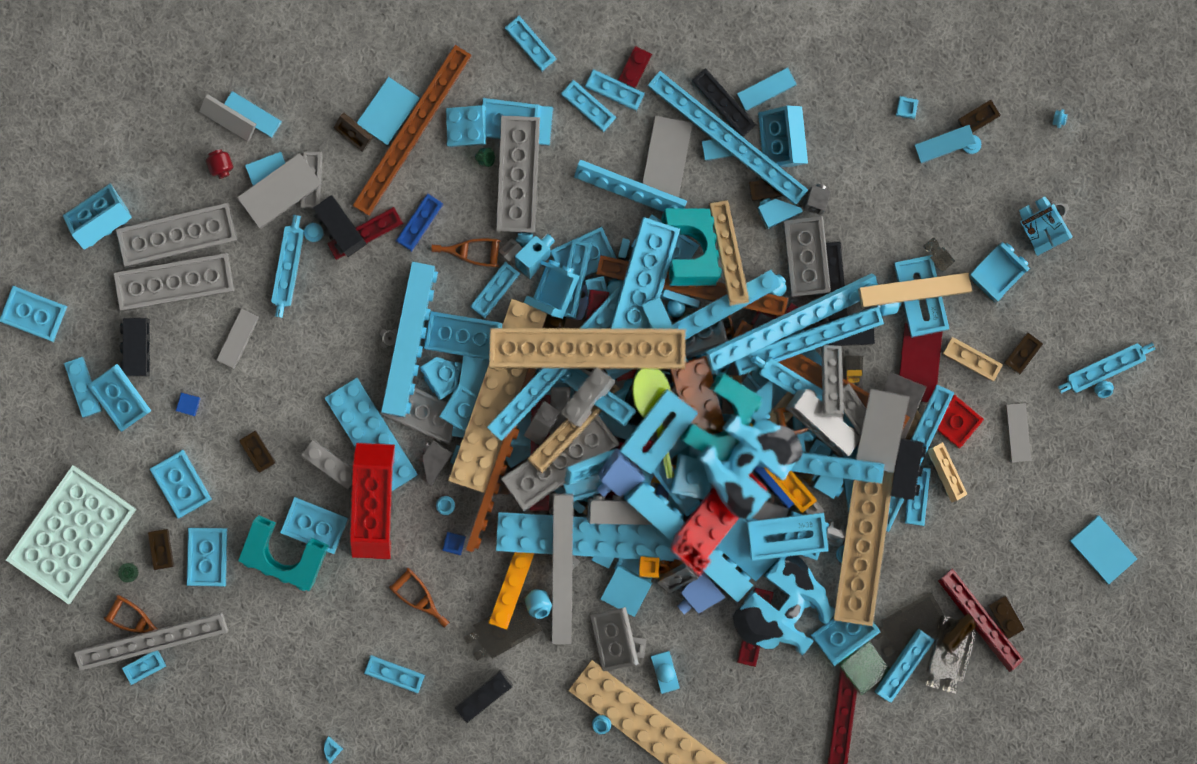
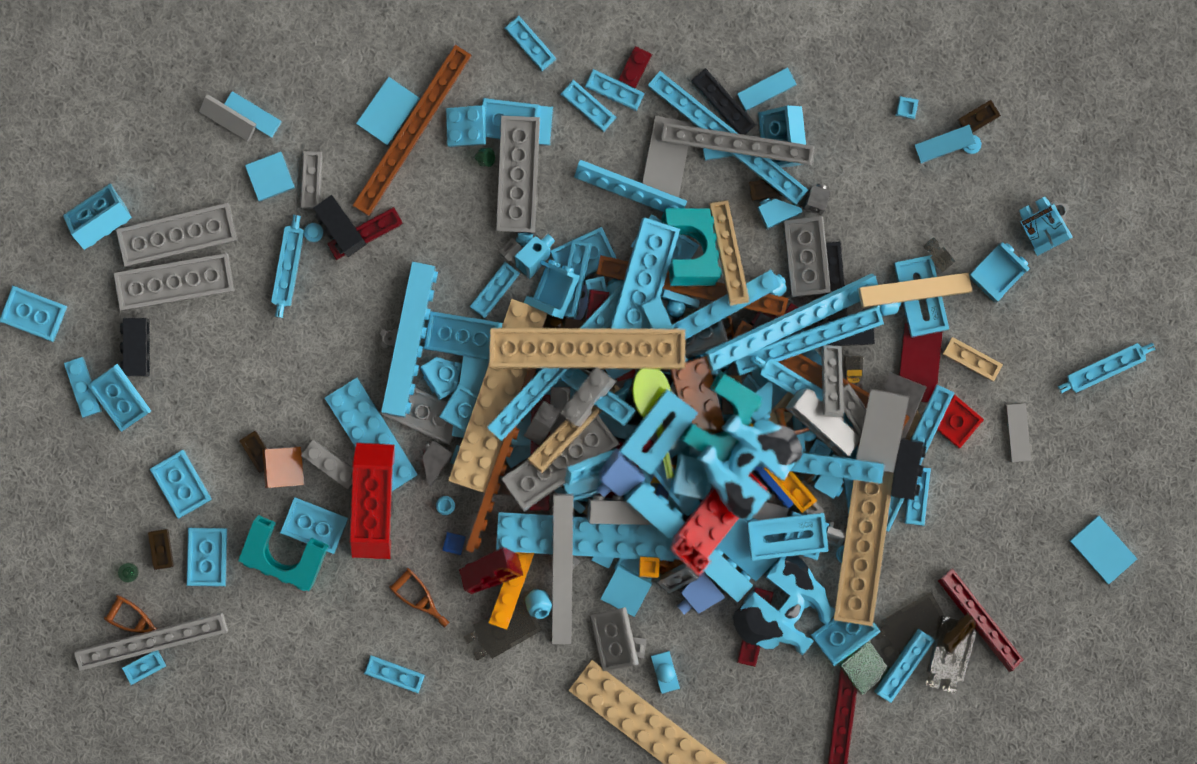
light aqua plate [6,465,136,604] -> none
blue tile [176,393,201,416] -> none
dark red head [205,149,234,179] -> none
light grey tile [217,309,259,369] -> none
light grey tile [237,153,323,229] -> none
medium azure tile [324,736,343,764] -> none
dark brown plate [333,113,373,152] -> none
blue tile [396,193,444,251] -> none
dark orange piece [431,239,501,268] -> none
black brick [455,670,513,723] -> none
medium azure plate [592,715,611,734] -> none
medium azure tile [618,238,630,260] -> none
tan plate [927,442,967,502] -> none
dark brown plate [988,596,1025,639] -> none
dark brown plate [1004,332,1043,375] -> none
medium azure plate [1053,109,1067,128] -> none
medium azure plate [1094,381,1114,398] -> none
none -> tile [262,447,304,488]
none -> dark red wedge [459,547,523,594]
none -> light grey tile [660,122,815,165]

